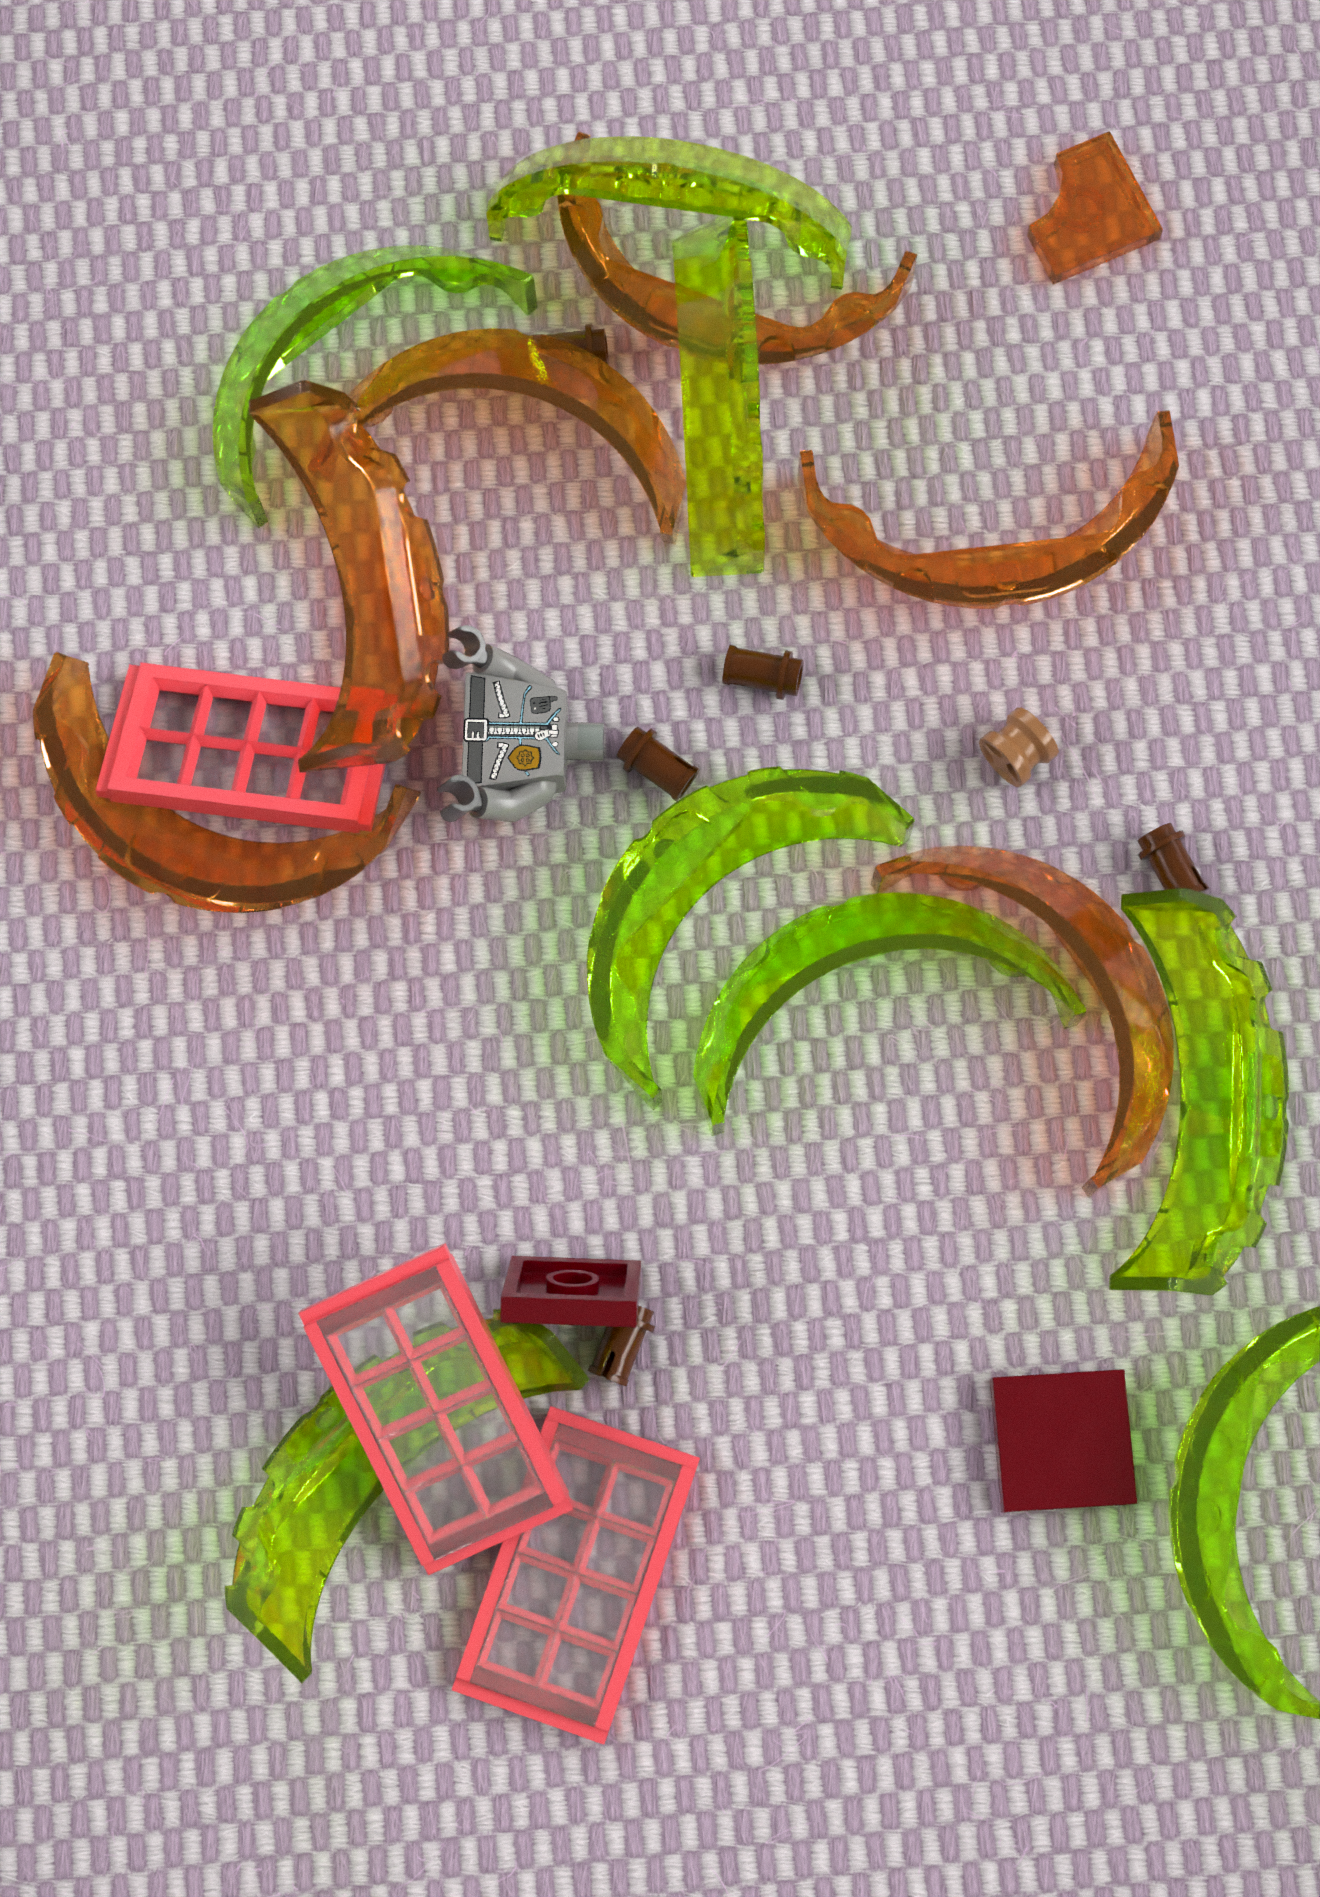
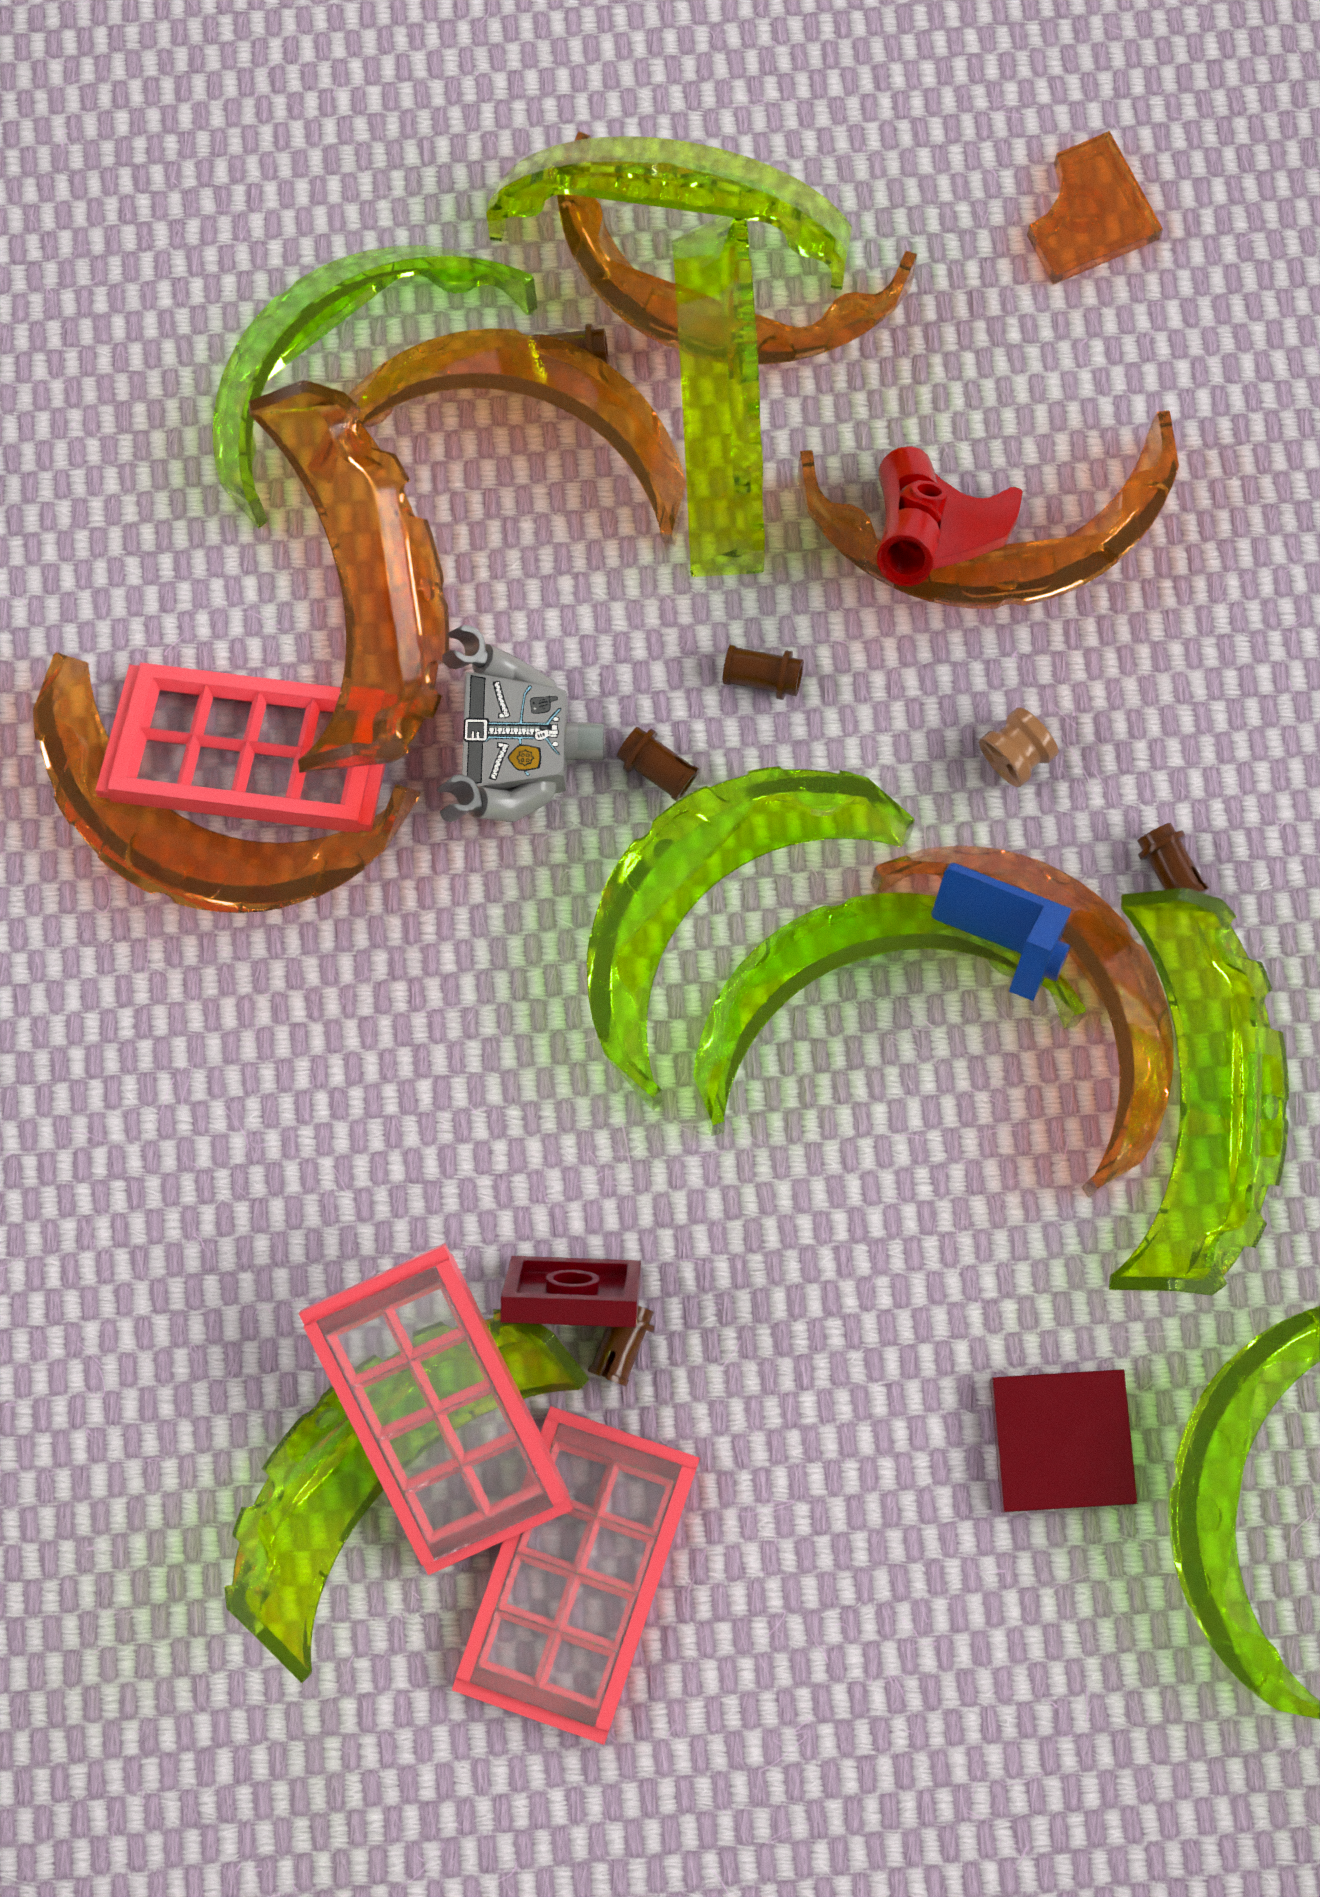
none -> red pin [877,446,1023,587]
none -> blue bracket [931,863,1072,1001]

